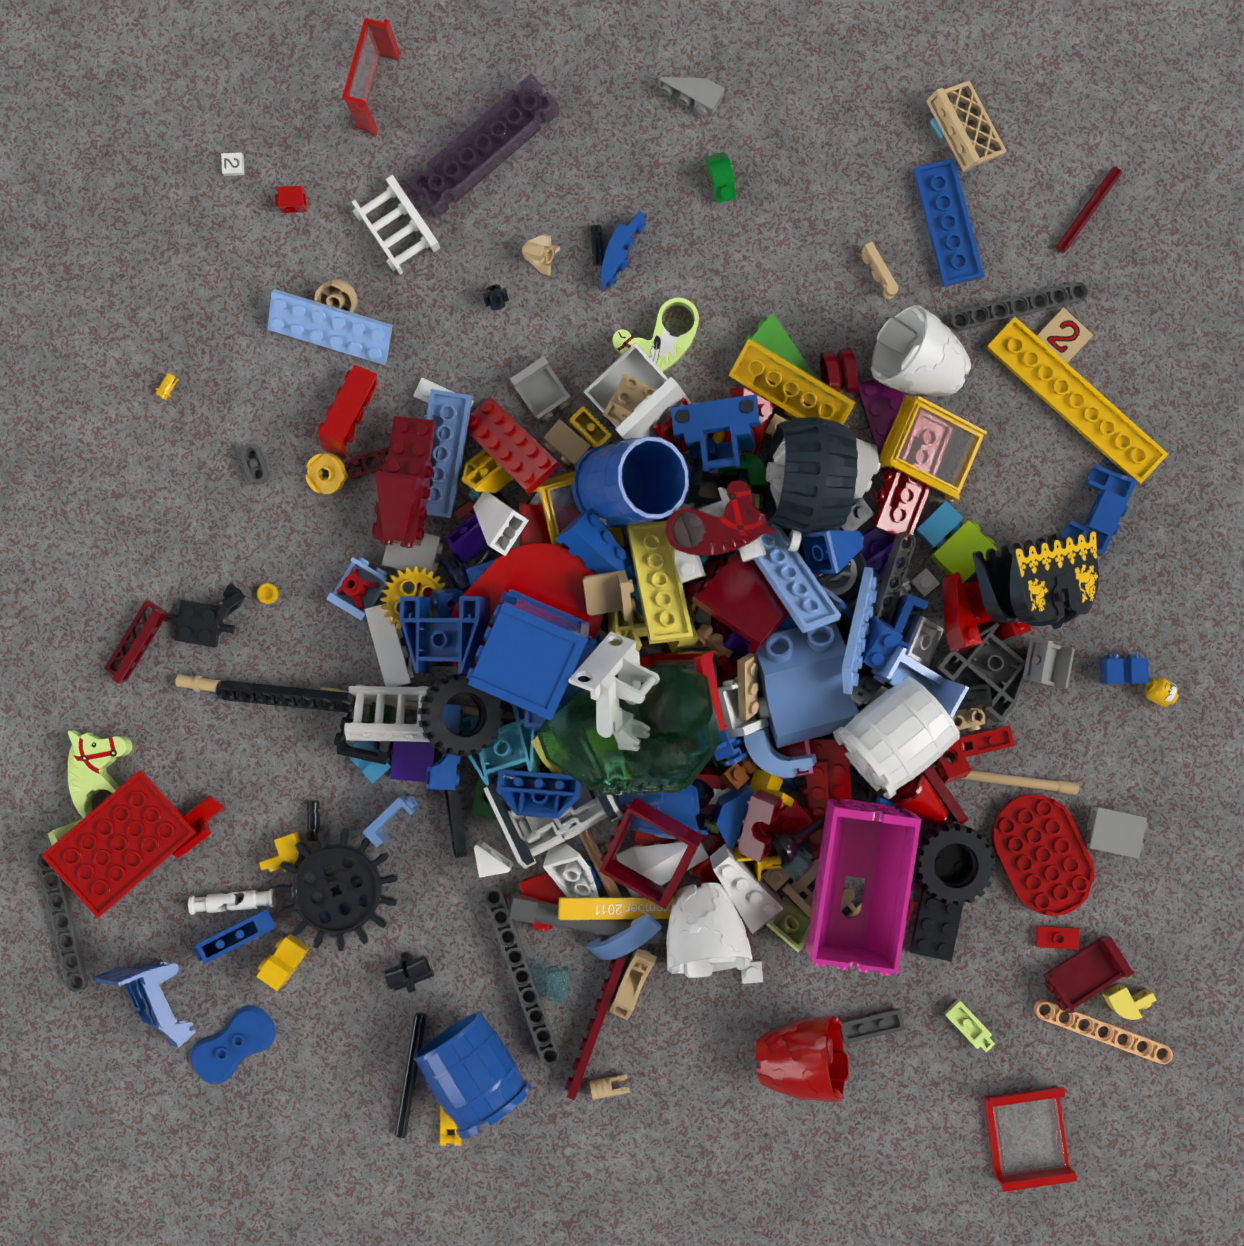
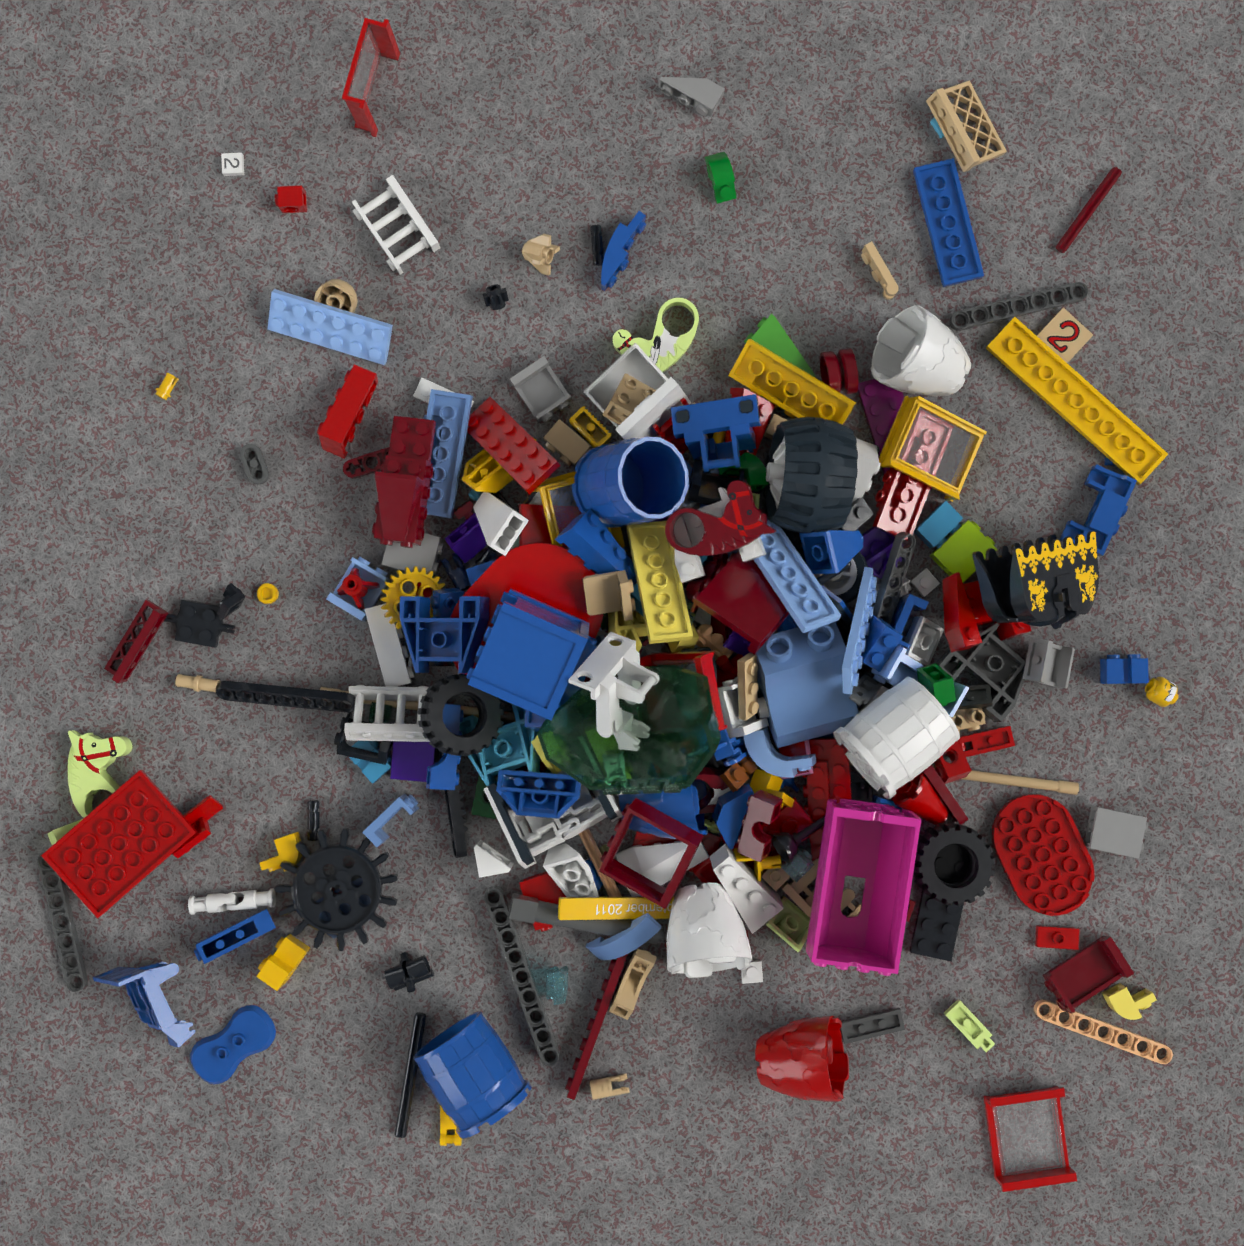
yellow plate [306,453,348,494] -> none
clear purple brick [407,73,559,219] -> none
white tile [787,530,801,552] -> none
none -> green brick [916,663,956,706]

